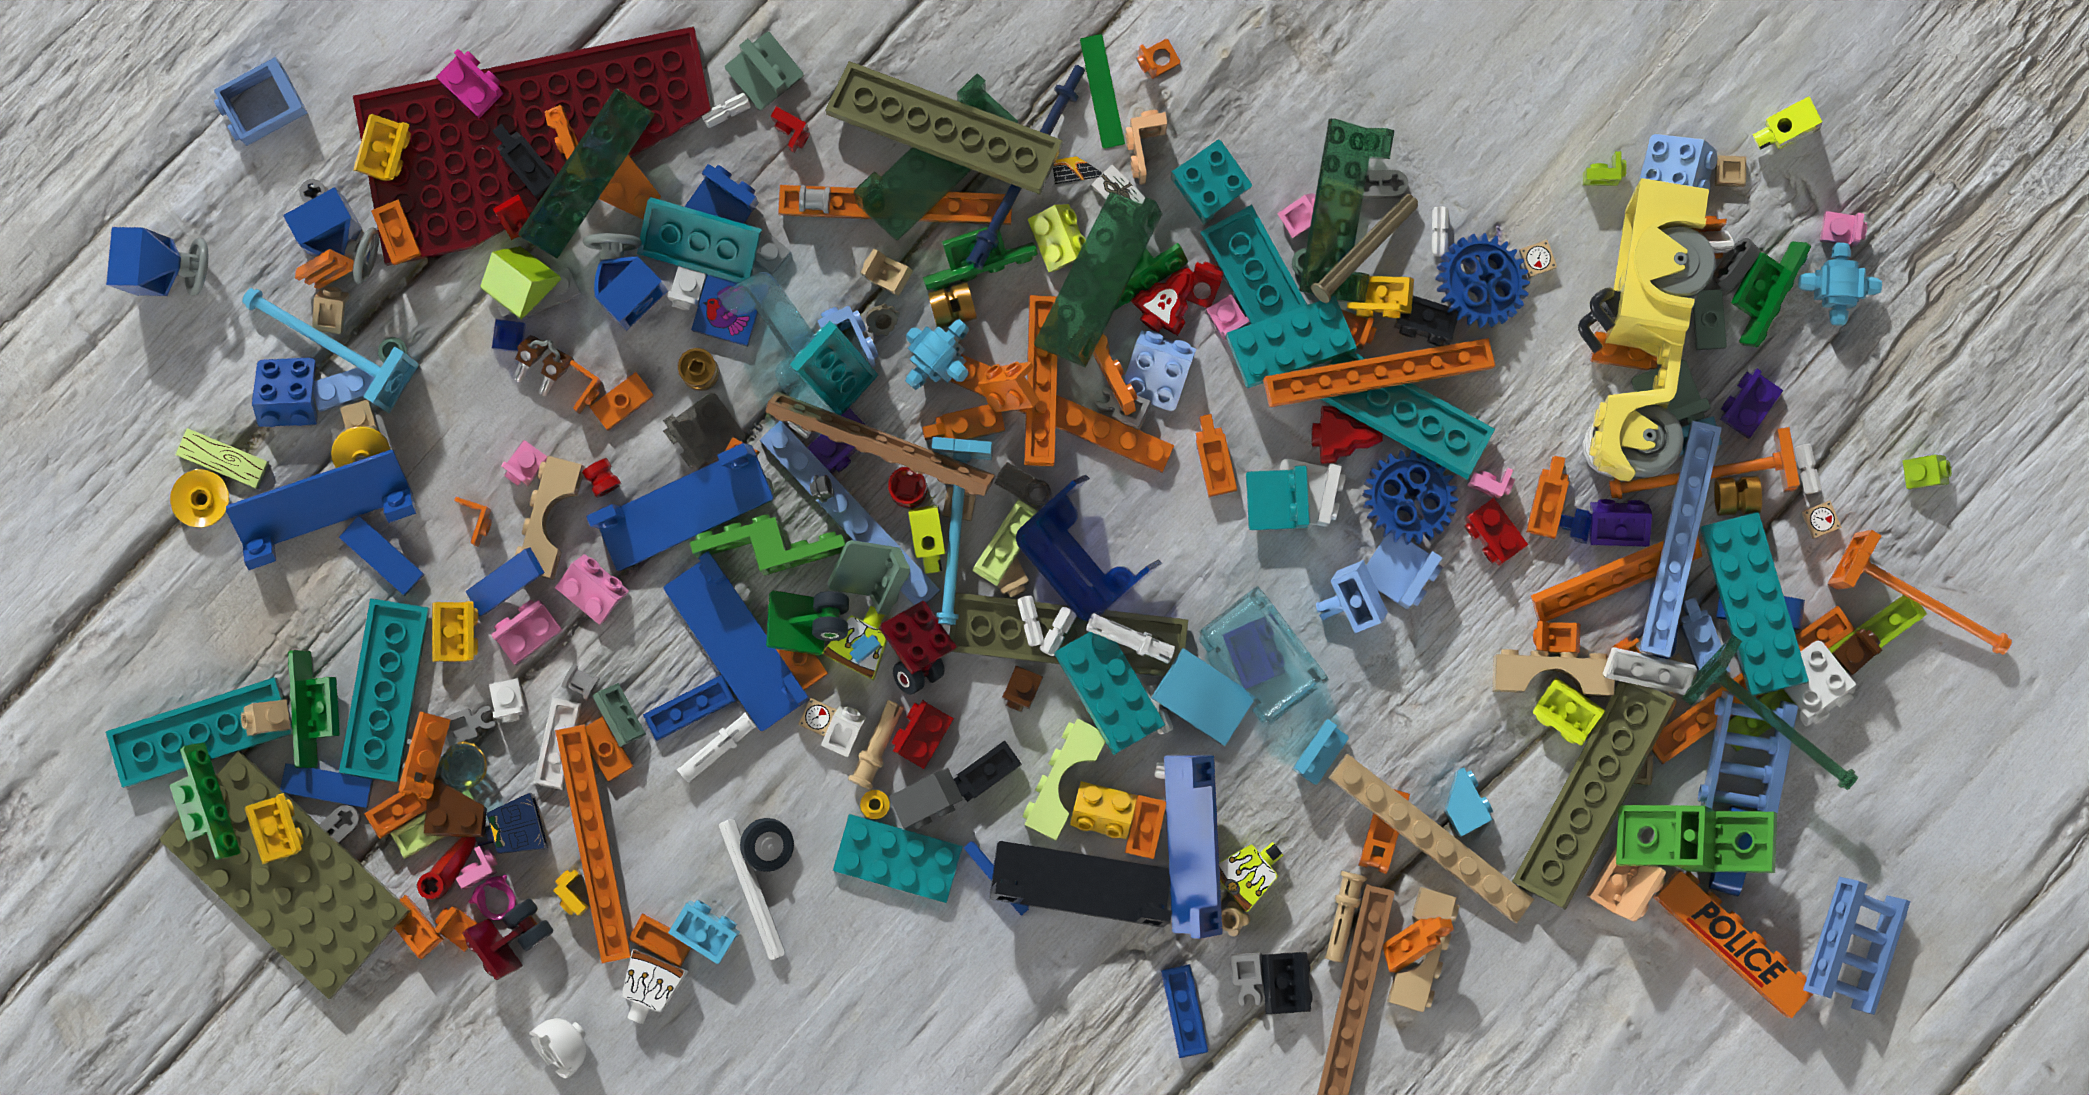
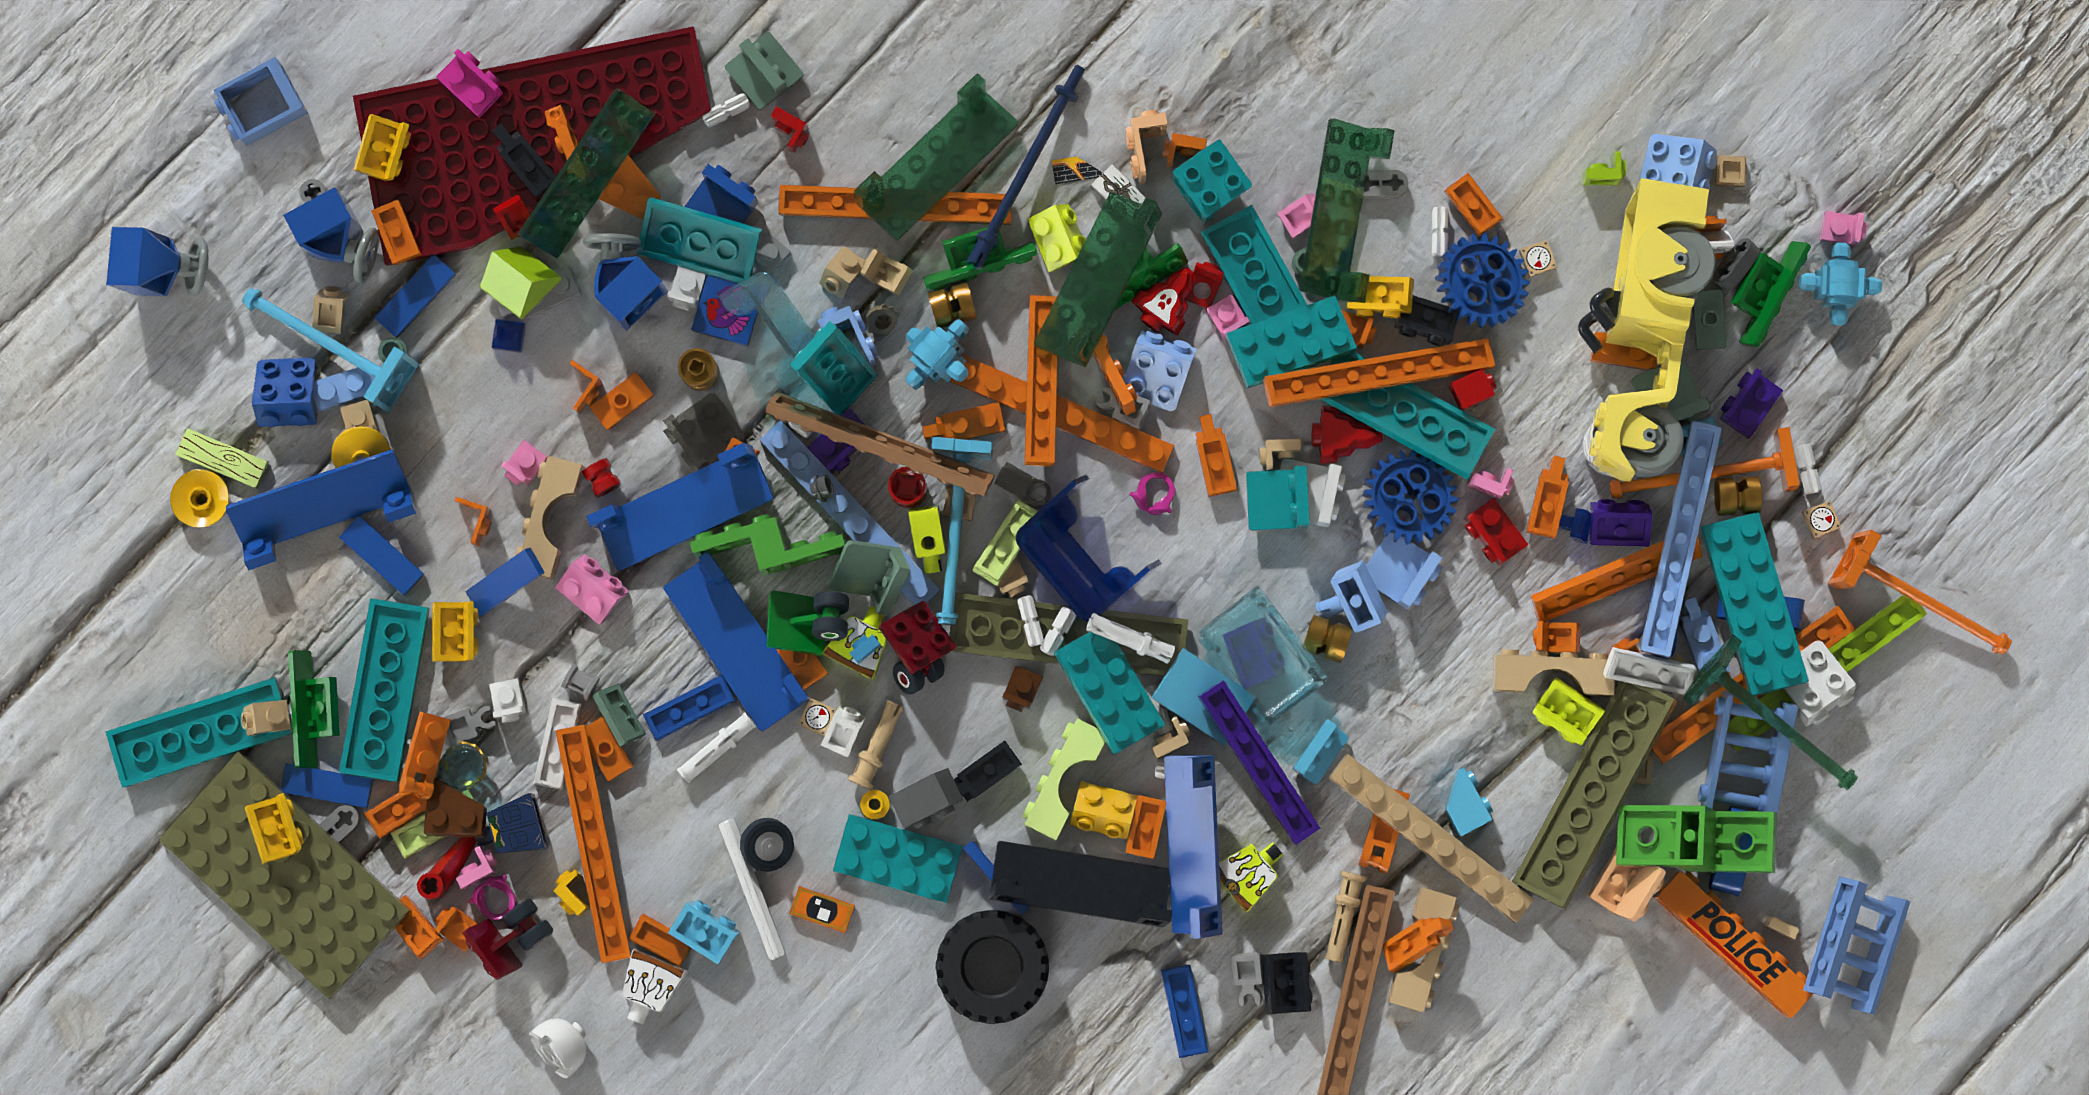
green bracket [169,742,241,860] -> none
orange tile [295,249,354,289] -> none
bright pink bracket [491,600,563,665] -> none
piece [513,335,574,396] -> none
light grey bush [799,185,831,214] -> none
olive plate [825,61,1063,195] -> none
red bracket [891,700,954,770] -> none
orange bracket [977,361,1040,412] -> none
green sticker [1080,34,1125,149] -> none
orange bracket [1136,39,1180,79] -> none
tan plate [1221,901,1250,936] -> none
dark tan axle [1311,194,1418,303] -> none
neon yellow torso [1752,96,1822,150] -> none
reddish brown bracket [1832,628,1883,676] -> none
lime bracket [1902,454,1952,490] -> none
none -> blue tile [375,255,456,338]
none -> tile [789,886,855,933]
none -> tan bracket [819,246,865,299]
none -> black tyre [935,910,1049,1024]
none -> dark pink piece [1129,472,1176,515]
none -> tan bracket [1152,717,1191,760]
none -> orange bracket [1162,133,1207,167]
none -> dark purple plate [1197,680,1320,845]
none -> tan bracket [1259,438,1302,471]
none -> pearl gold wheel [1302,615,1353,664]
none -> orange plate [1444,173,1503,237]
none -> red brick [1448,368,1497,412]
none -> tan tile [1763,916,1799,940]

